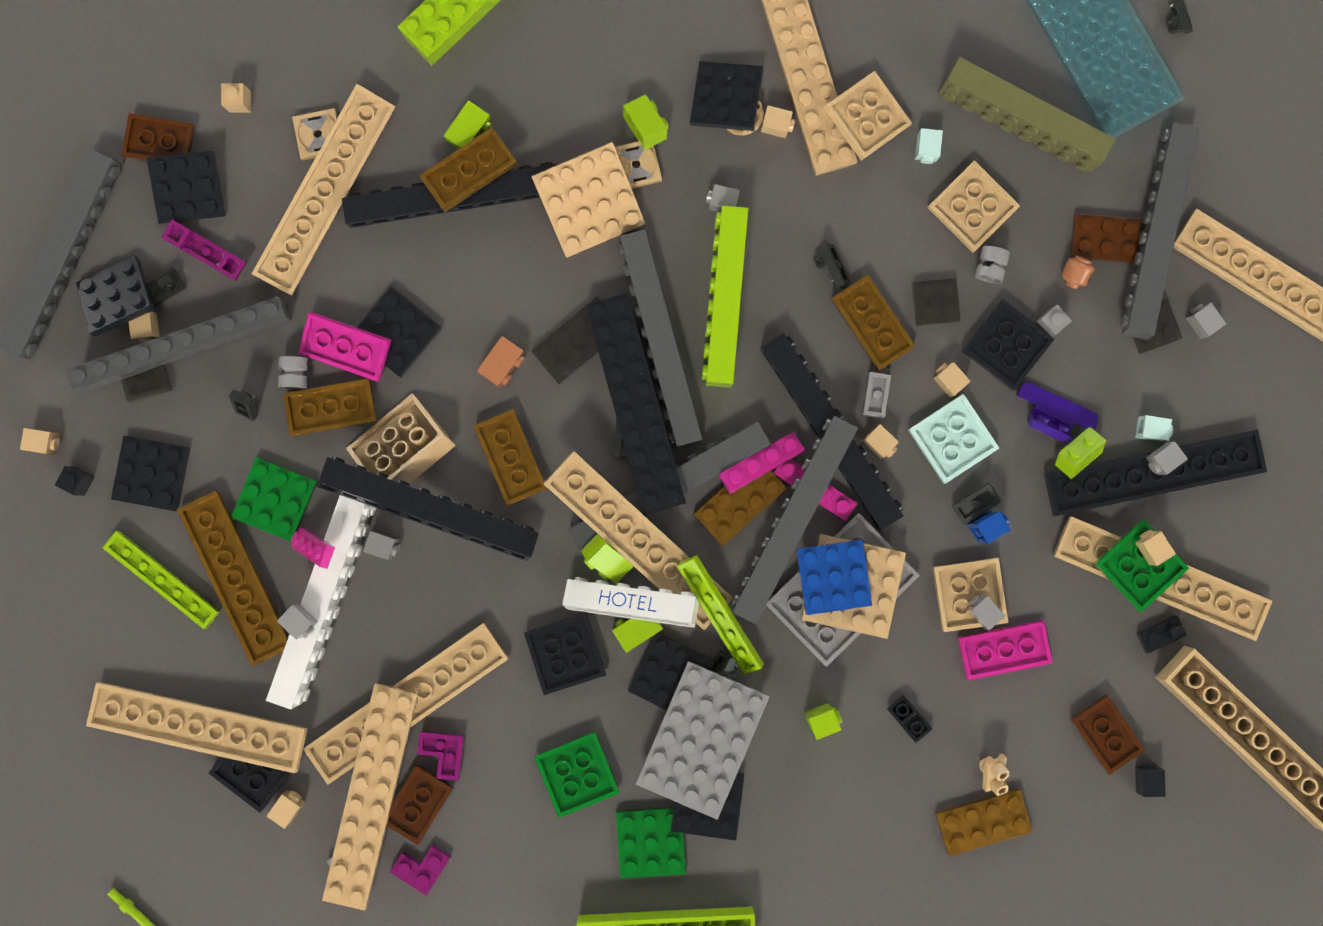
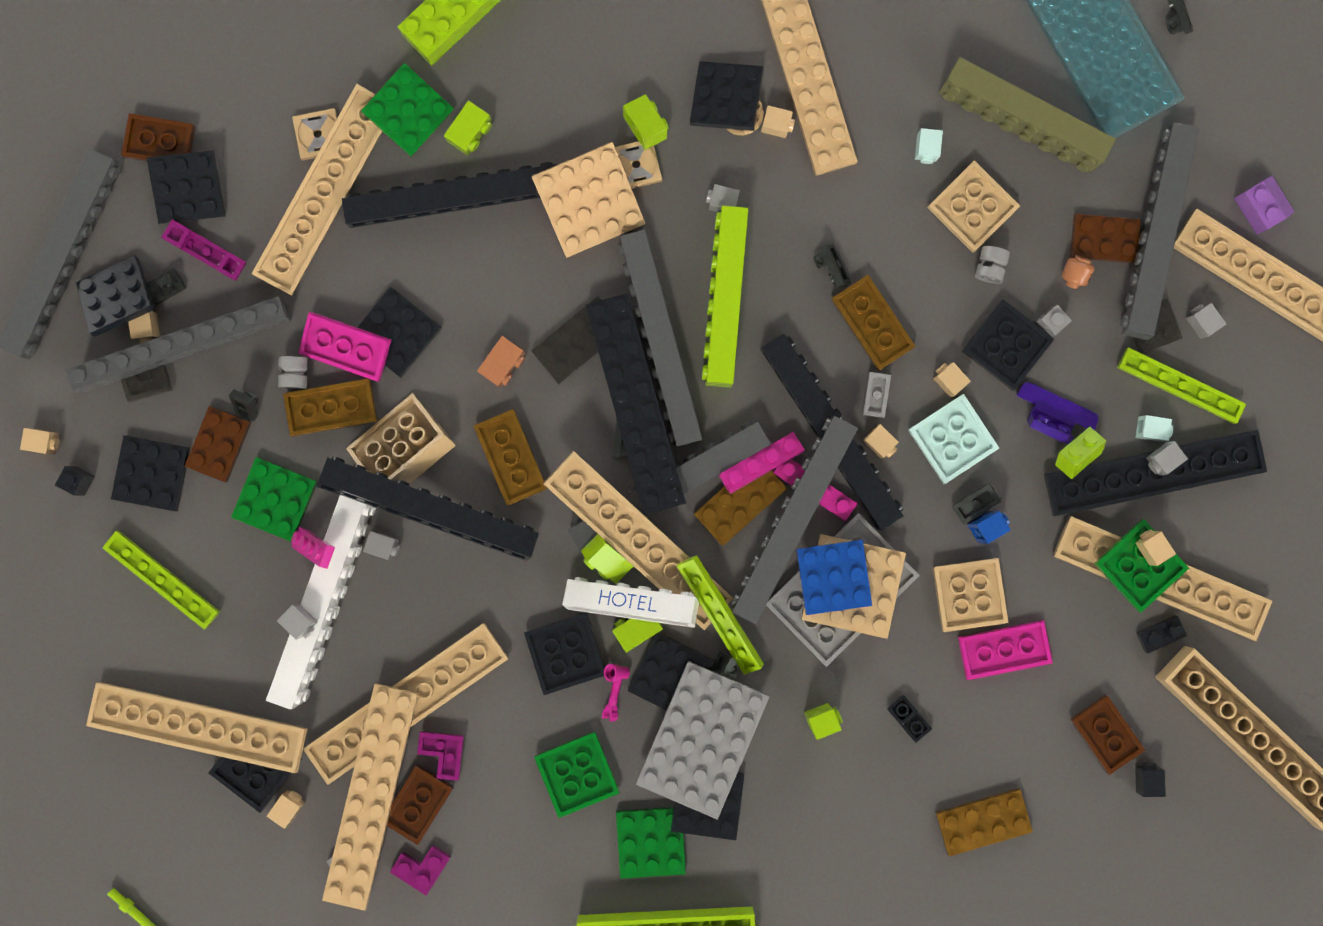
pearl gold plate [177,490,289,667] -> none
tan brick [221,83,251,113] -> none
pearl gold plate [419,127,517,213] -> none
tan plate [823,71,912,161] -> none
clear smoke plate [912,278,961,326] -> none
light grey brick [967,594,1005,630] -> none
tan hips [979,753,1009,796] -> none
none -> reddish brown plate [184,406,252,482]
none -> green plate [361,63,454,157]
none -> dark pink brick [602,664,630,722]
none -> lime plate [1117,348,1246,424]
none -> medium lavender slope [1234,175,1295,235]

